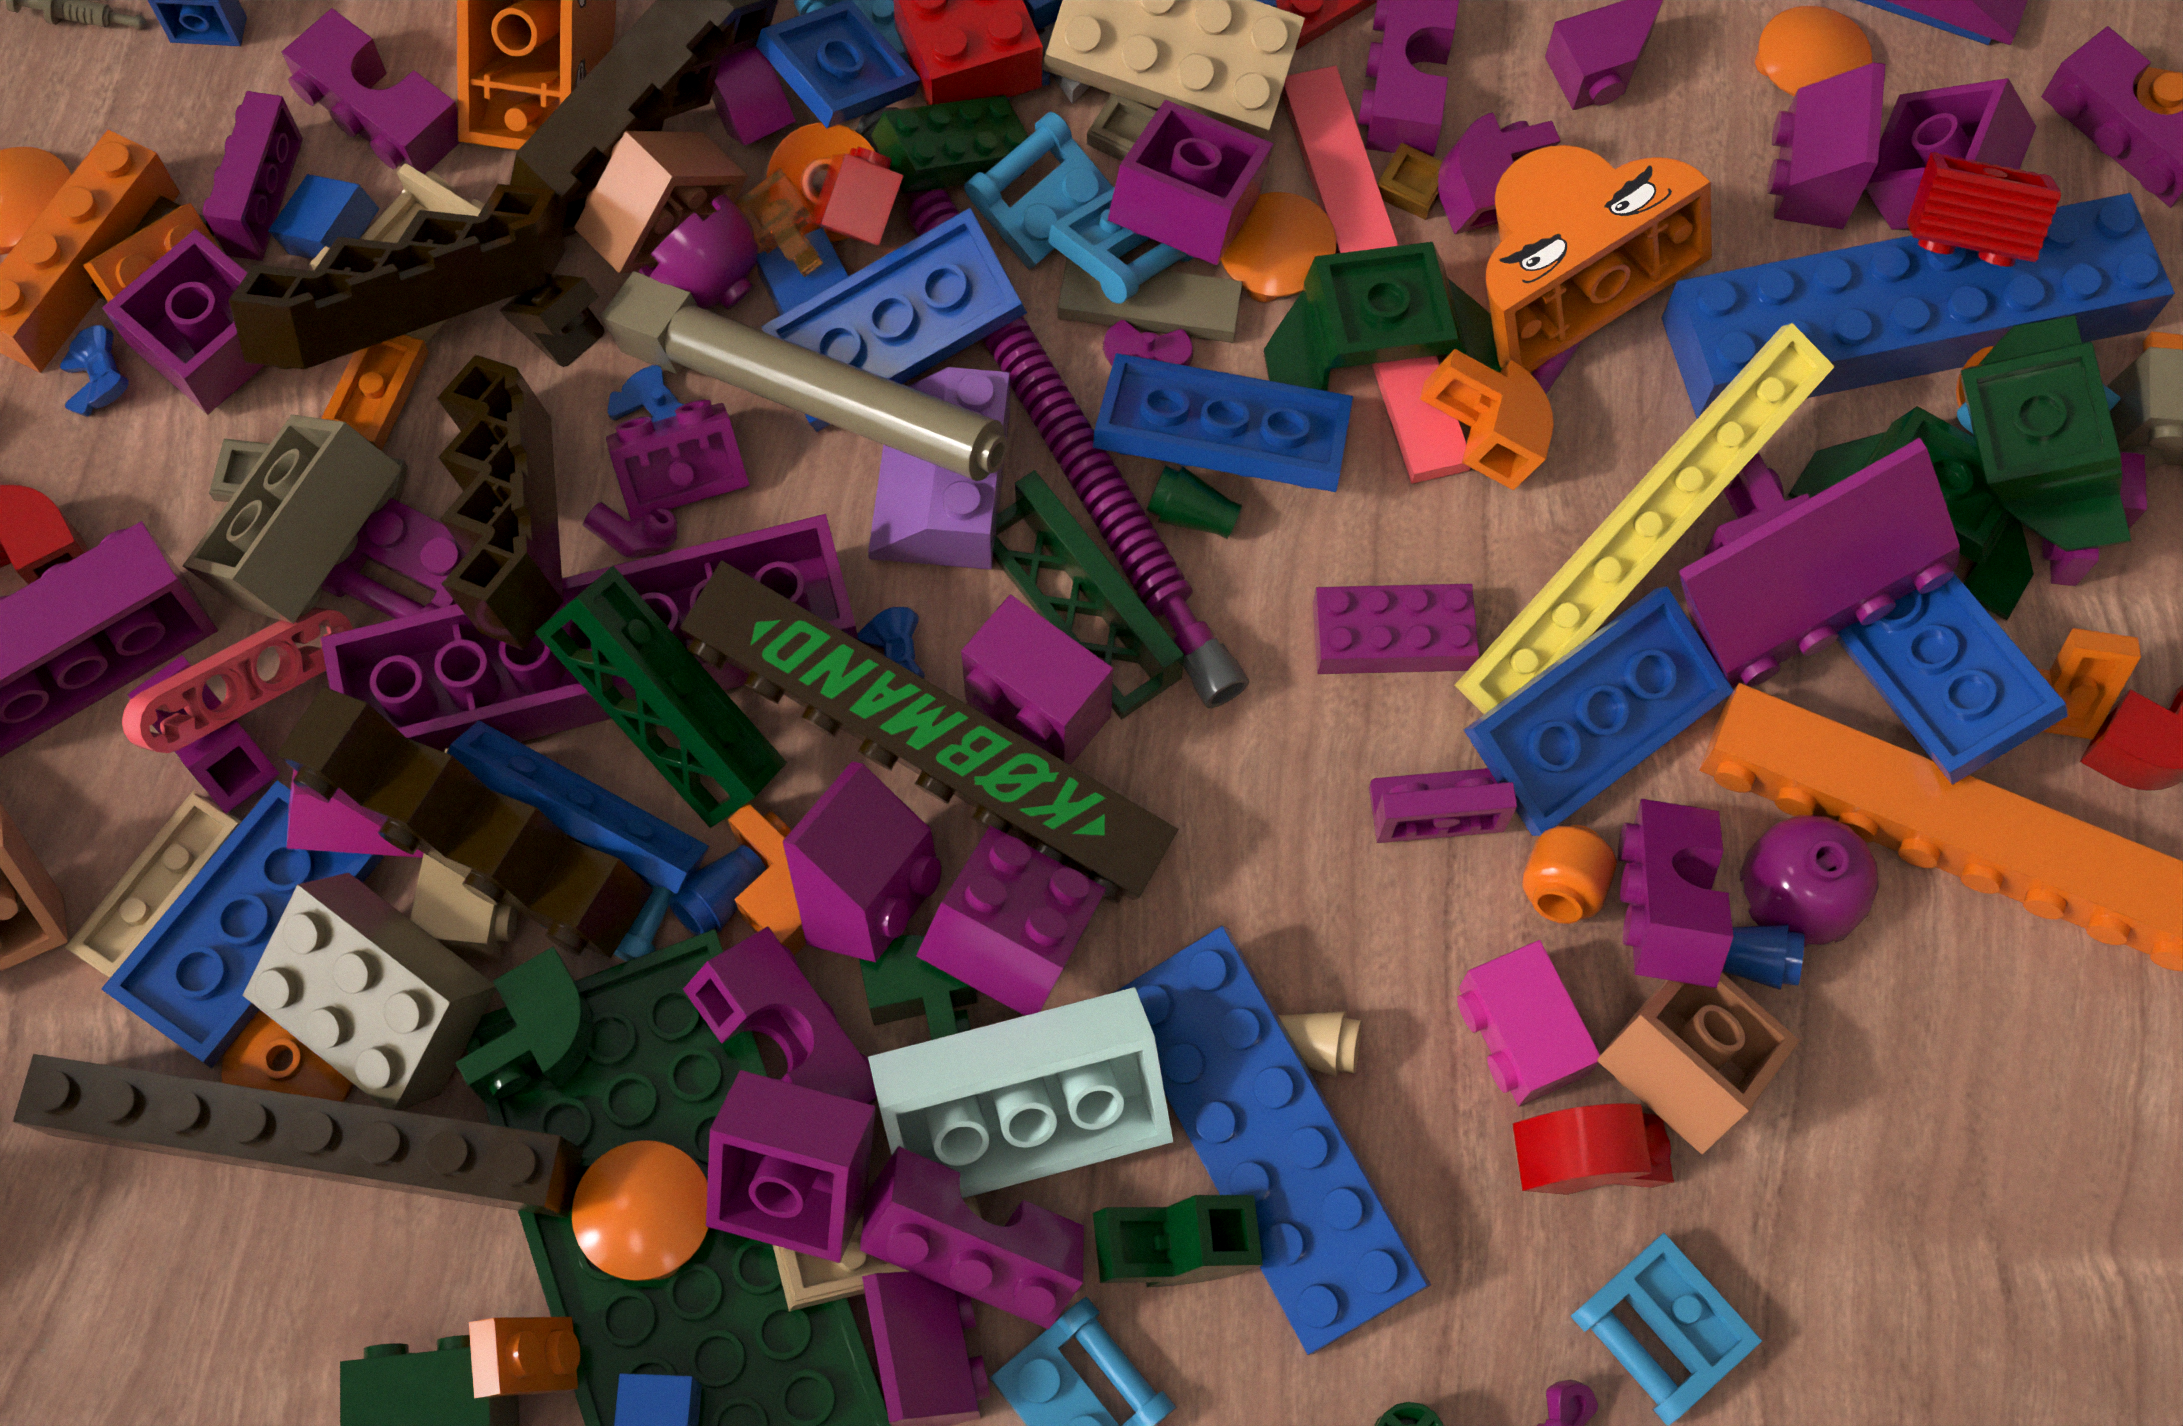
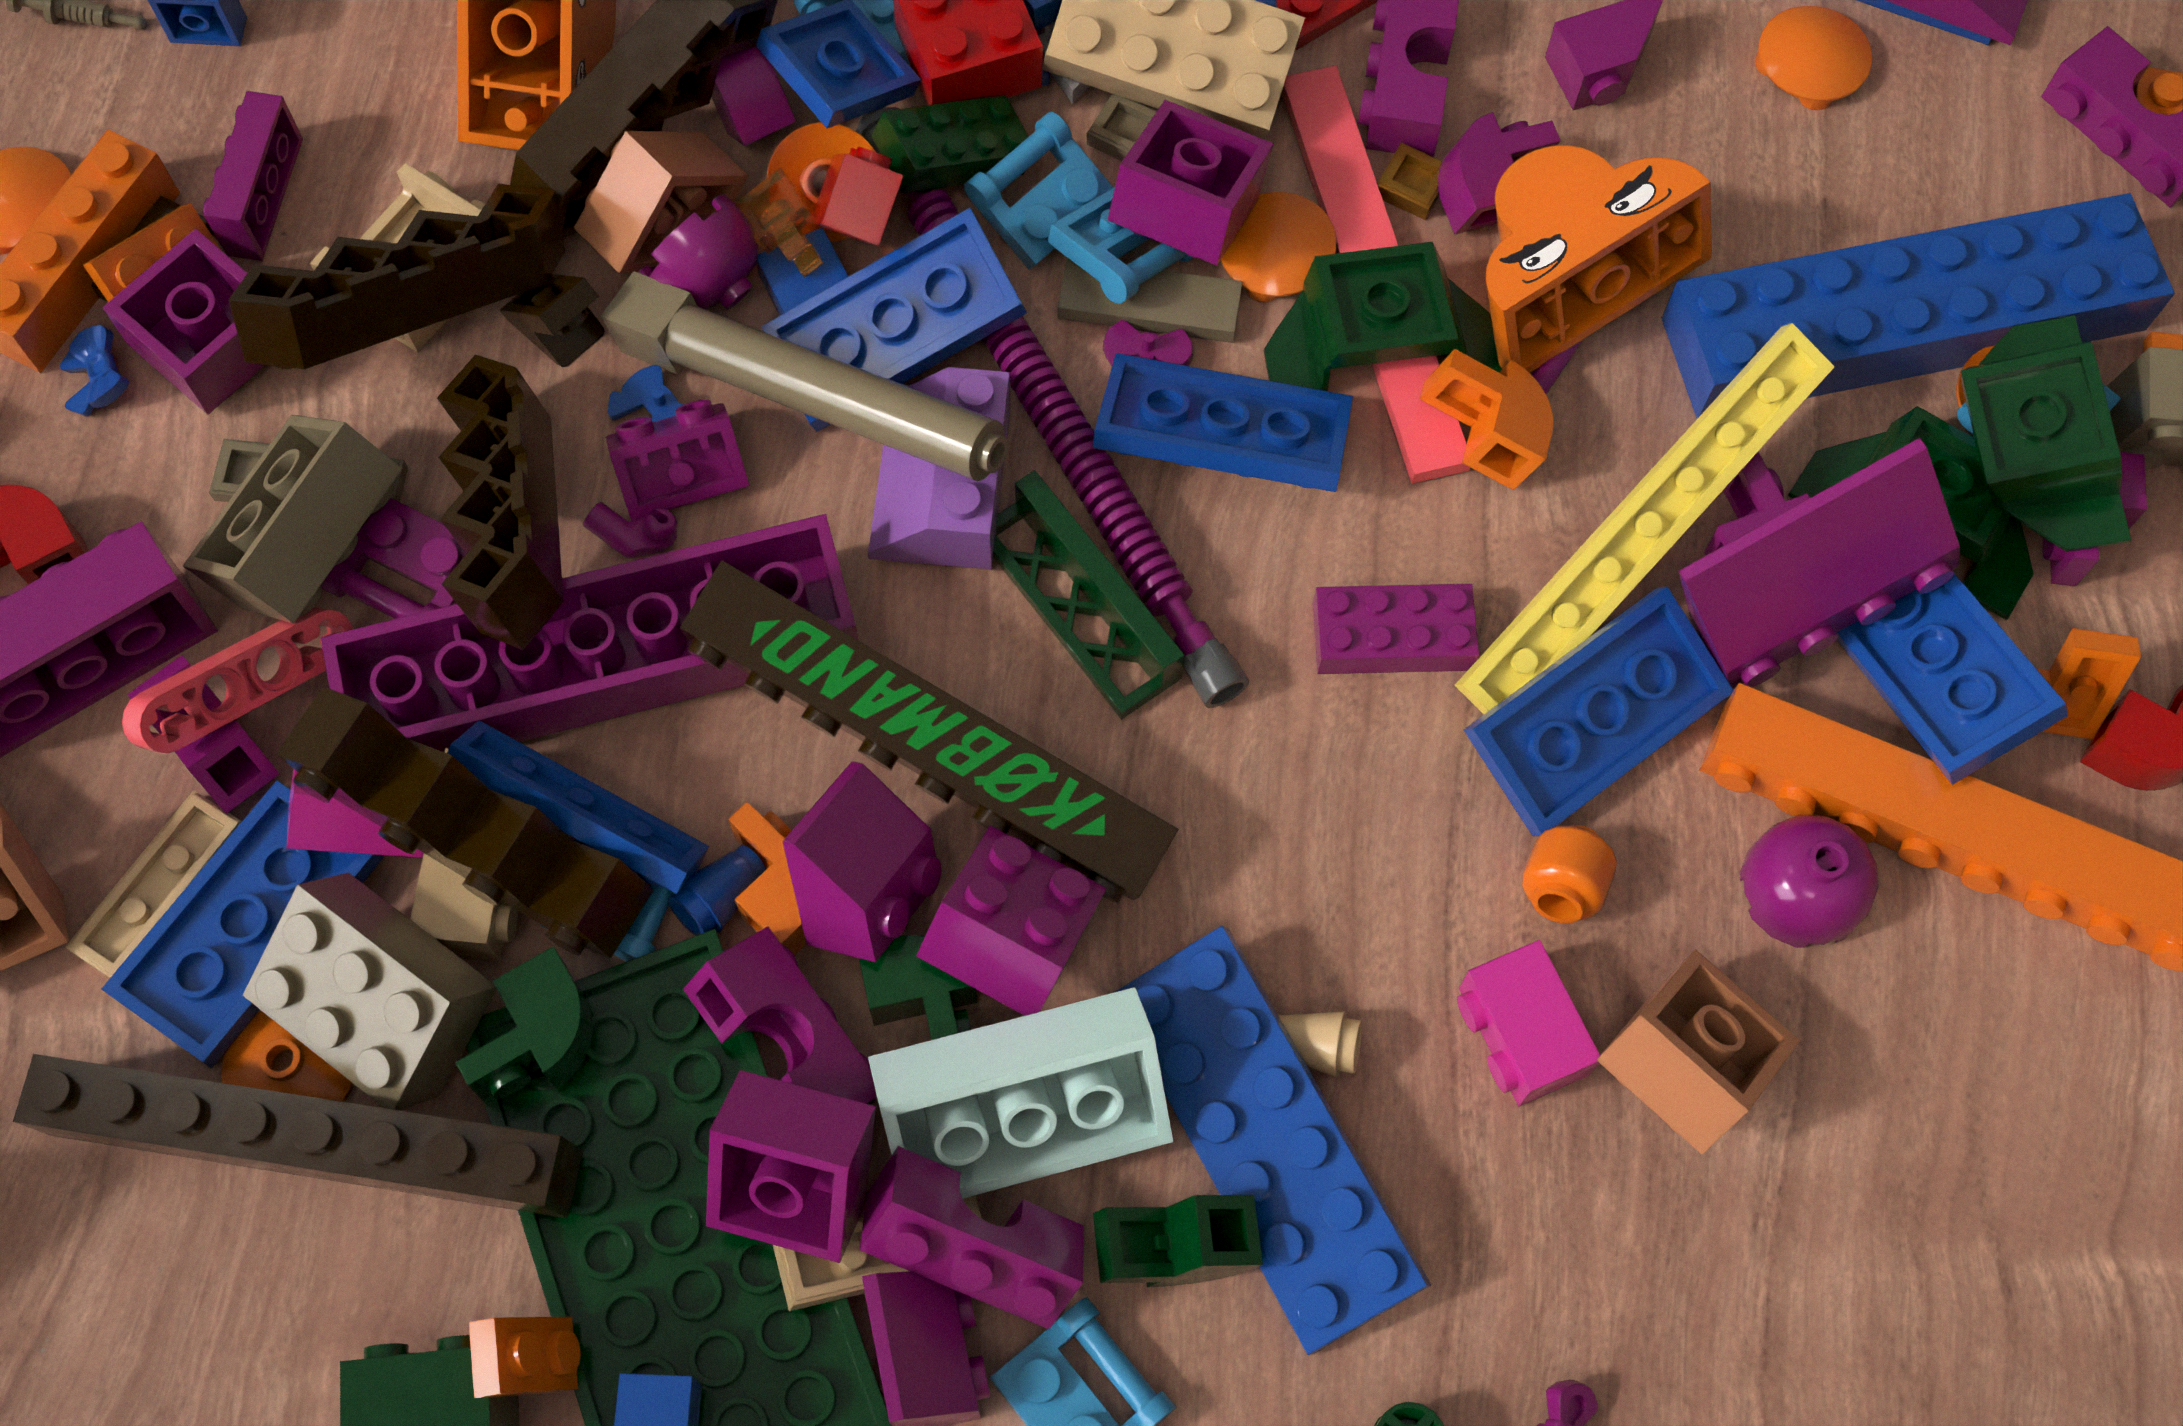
blue piece [268,174,380,260] -> none
magenta arch [281,8,460,174] -> none
orange plate [321,335,429,451] -> none
dark green fence [535,566,787,828] -> none
orange dish [572,1140,709,1281] -> none
blue piece [857,607,925,679] -> none
magenta brick [961,594,1114,765] -> none
dark green cone [1146,465,1242,539] -> none
magenta bracket [1369,768,1517,843] -> none
red brick [1512,1103,1674,1195] -> none
dark azure plate [1570,1233,1762,1426] -> none
magenta arch [1618,799,1734,988] -> none
blue cone [1722,925,1805,990] -> none
magenta slope [1767,62,1886,230] -> none
magenta brick [1865,78,2036,230] -> none
red brick [1907,152,2061,267] -> none

